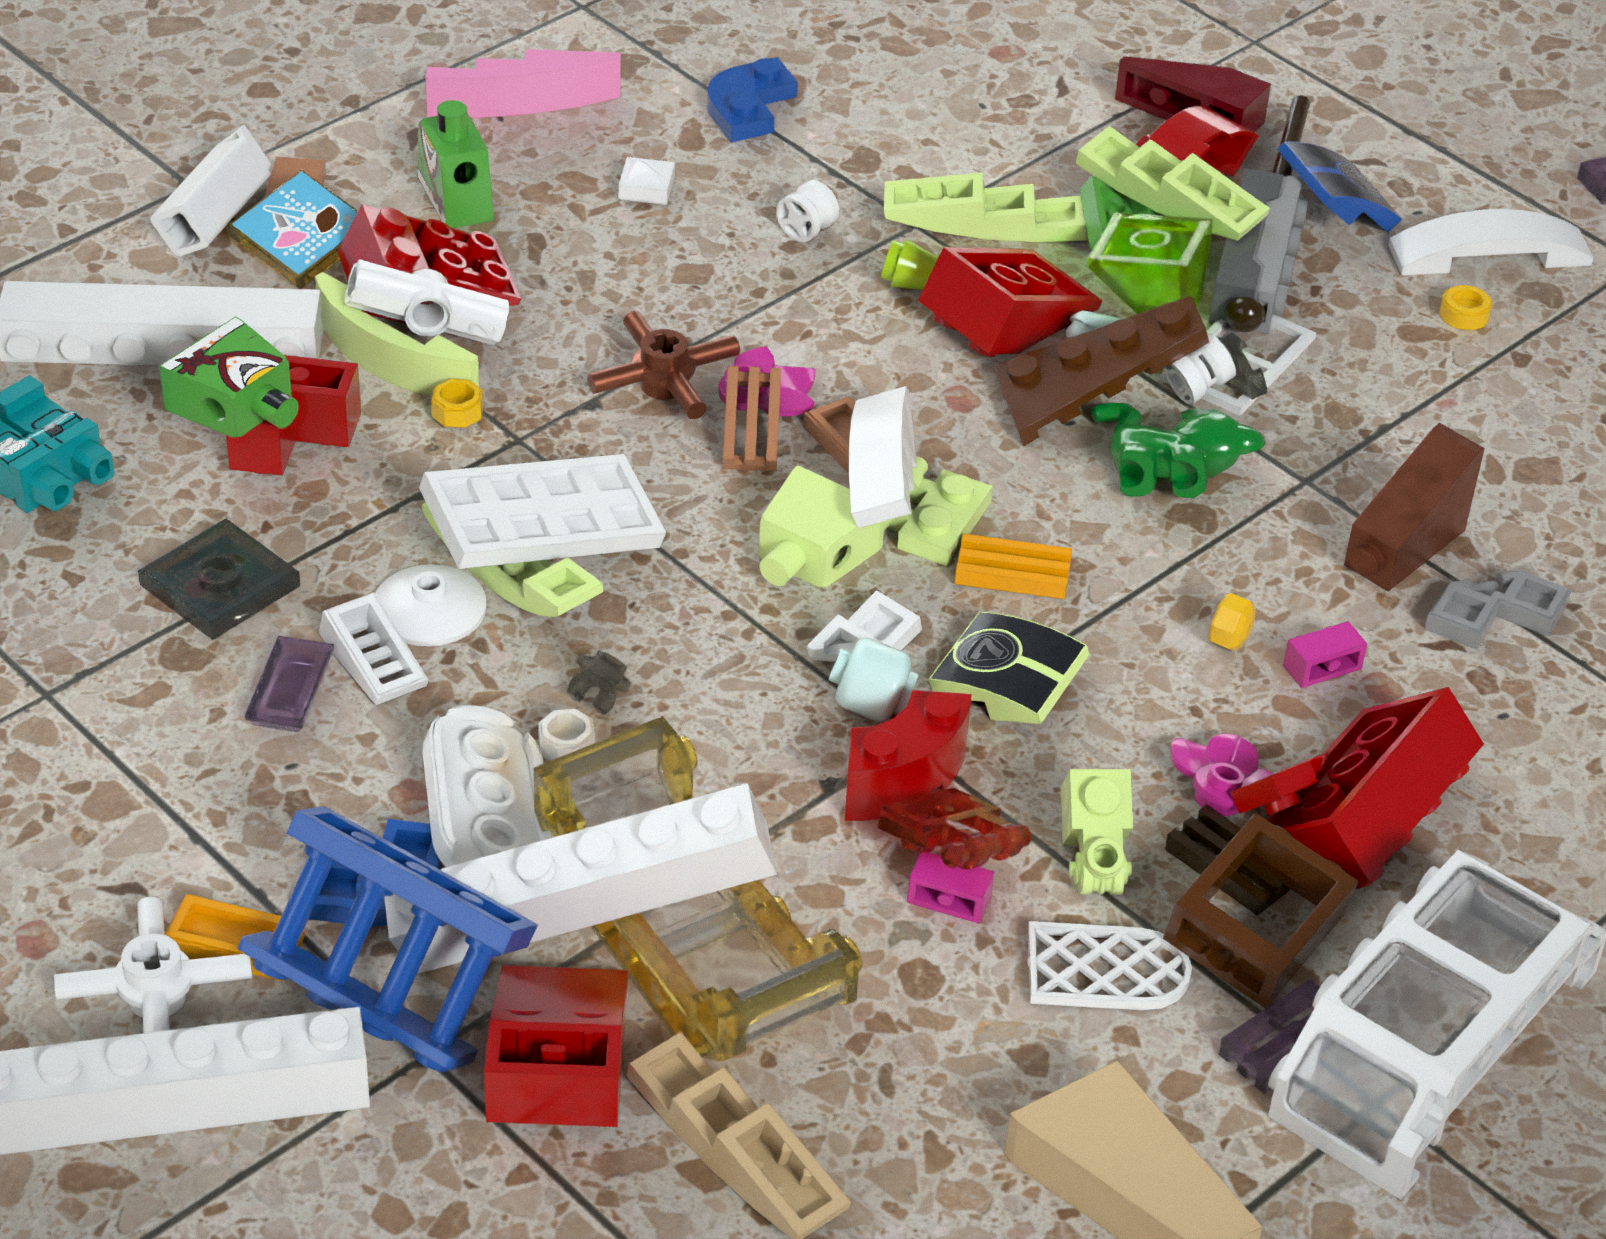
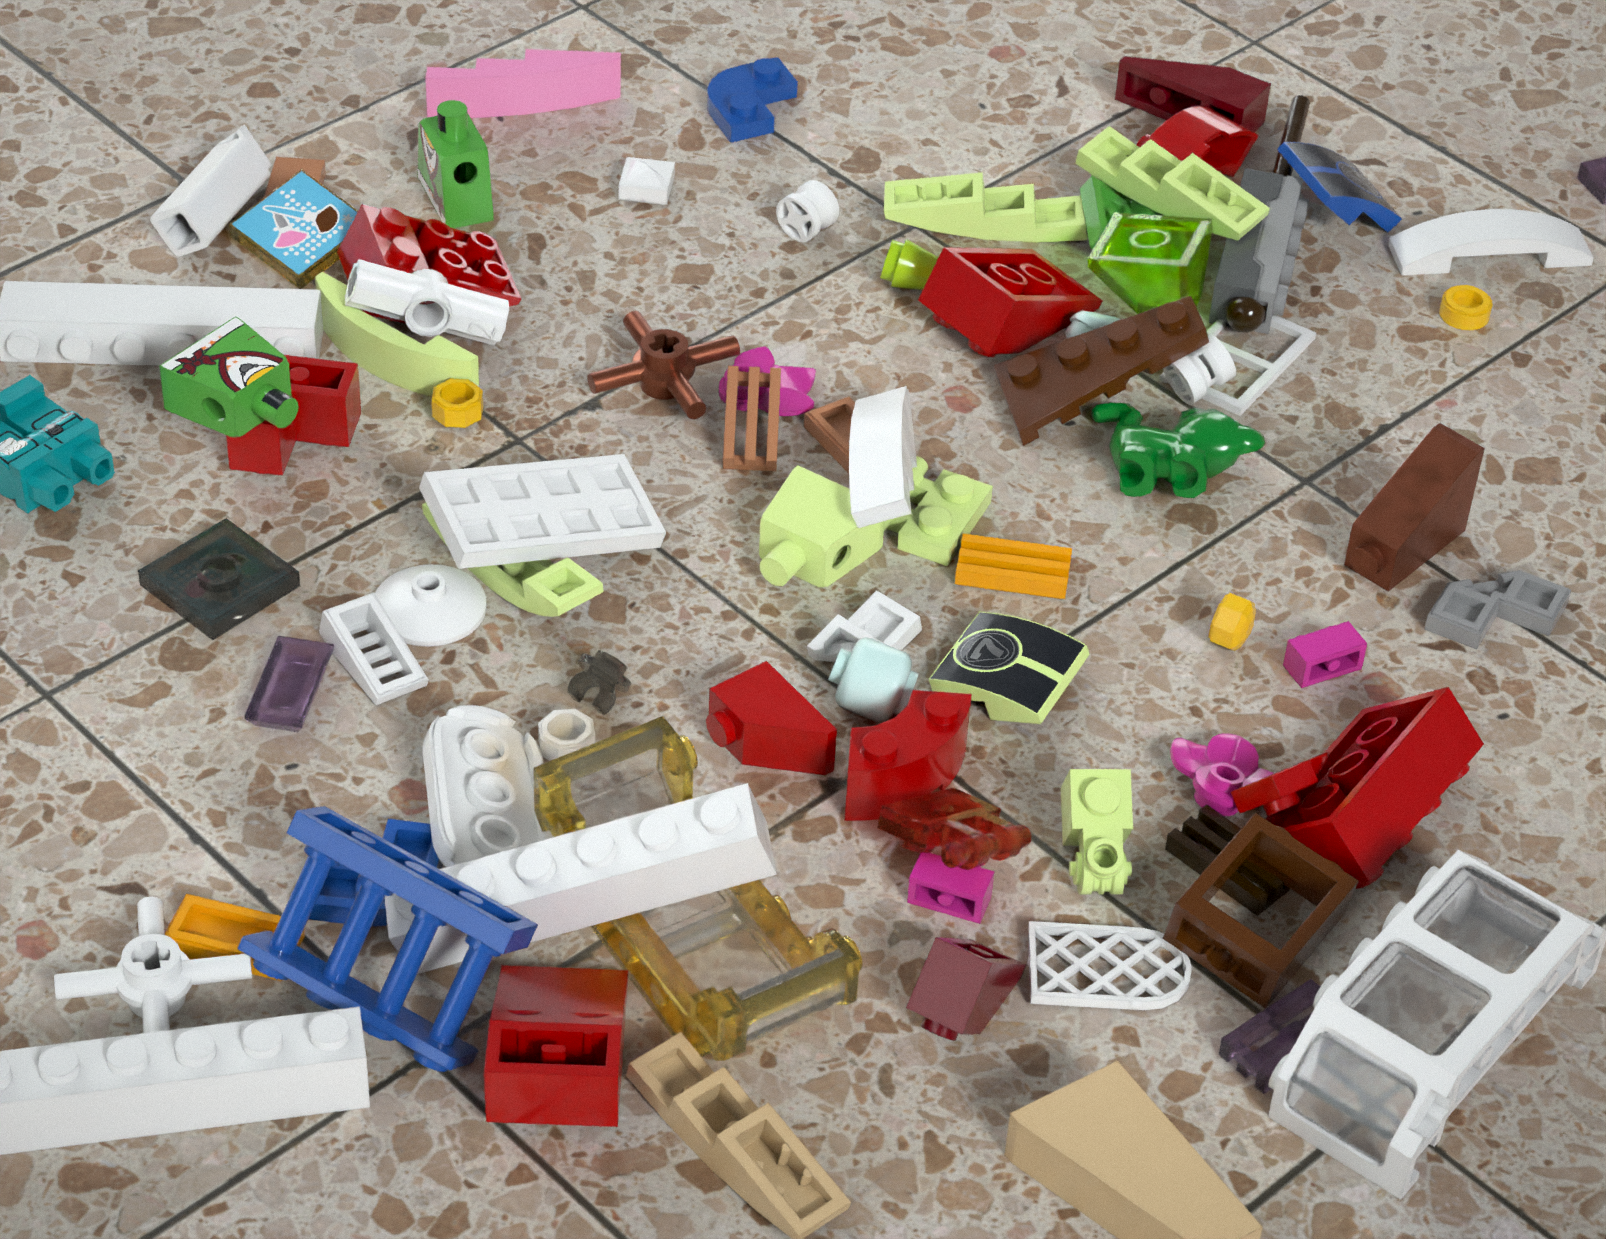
clear smoke tile [1217,332,1268,400] -> none
none -> red slope [706,661,837,776]
none -> dark red slope [906,937,1027,1041]

